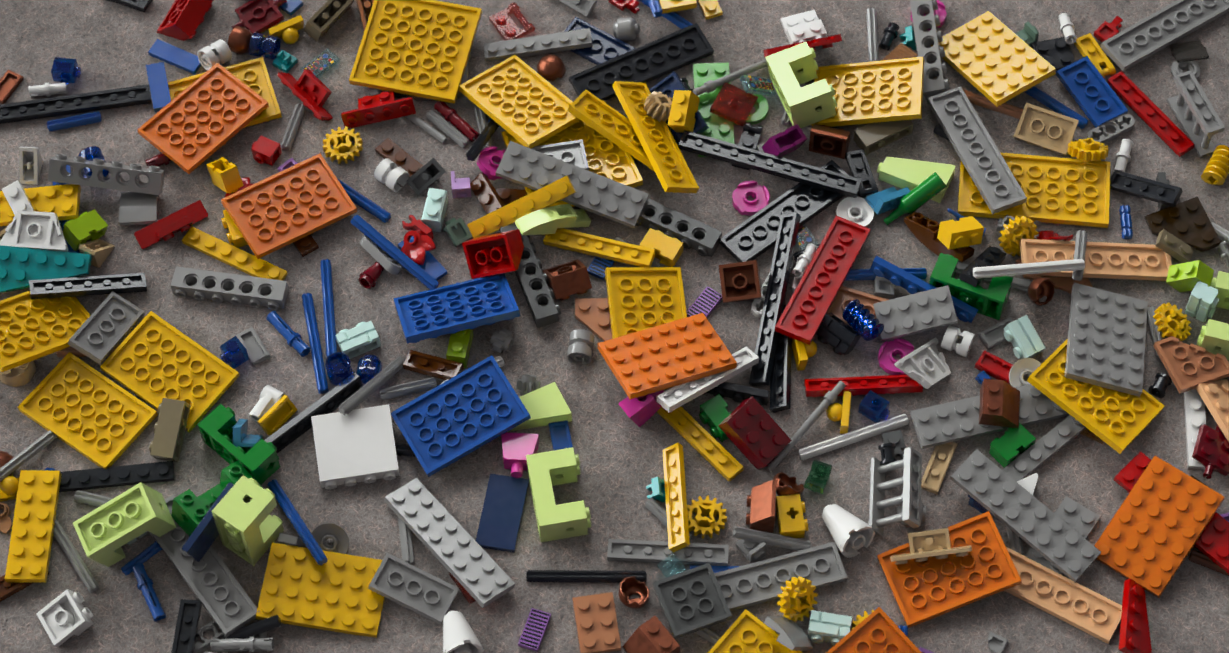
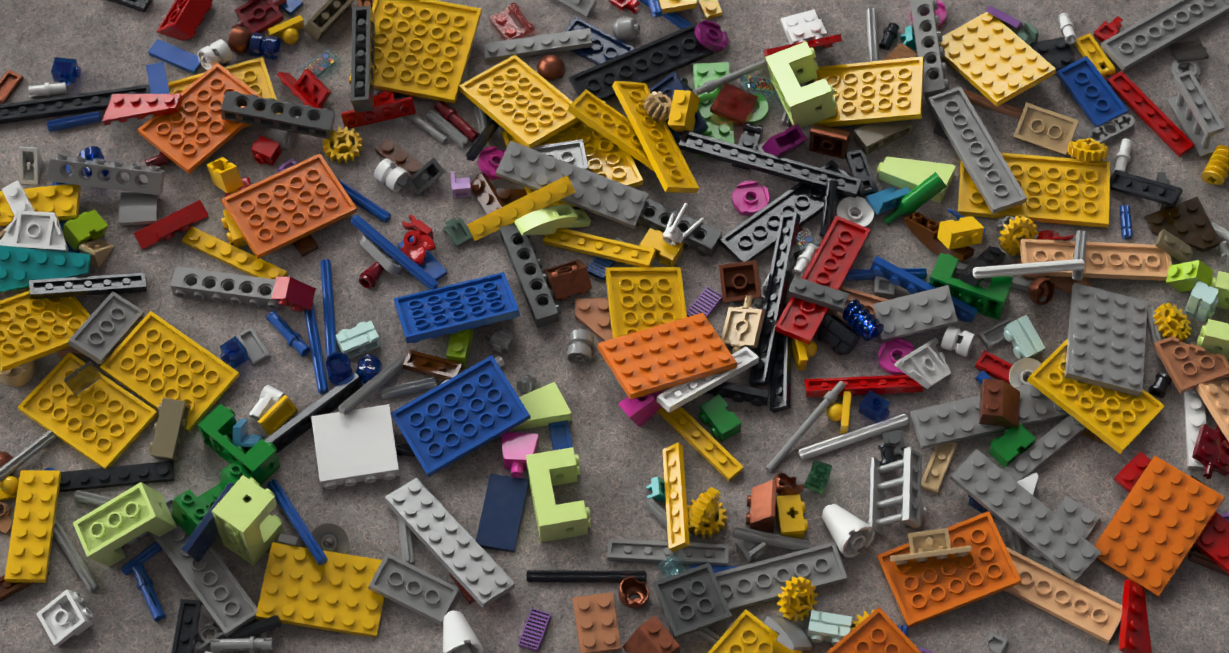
teal tile [272,50,298,73] -> none
light aqua brick [421,188,448,232] -> none
red slope [462,229,524,279] -> none
dark red brick [718,396,792,469] -> none
blue axle [1024,86,1088,129] -> none
none -> clear smoke piece [63,361,102,396]
none -> wing [102,94,182,126]
none -> dark grey brick [221,91,335,139]
none -> red brick [271,277,316,313]
none -> dark grey brick [351,6,375,112]
none -> white plant [662,203,704,246]
none -> yellow gear [690,487,721,530]
none -> magenta tile [695,20,729,52]
none -> tan plate [721,295,765,354]
none -> dark grey plate [788,276,849,313]
none -> black pin [819,179,839,236]
none -> medium lavender tile [986,6,1023,29]

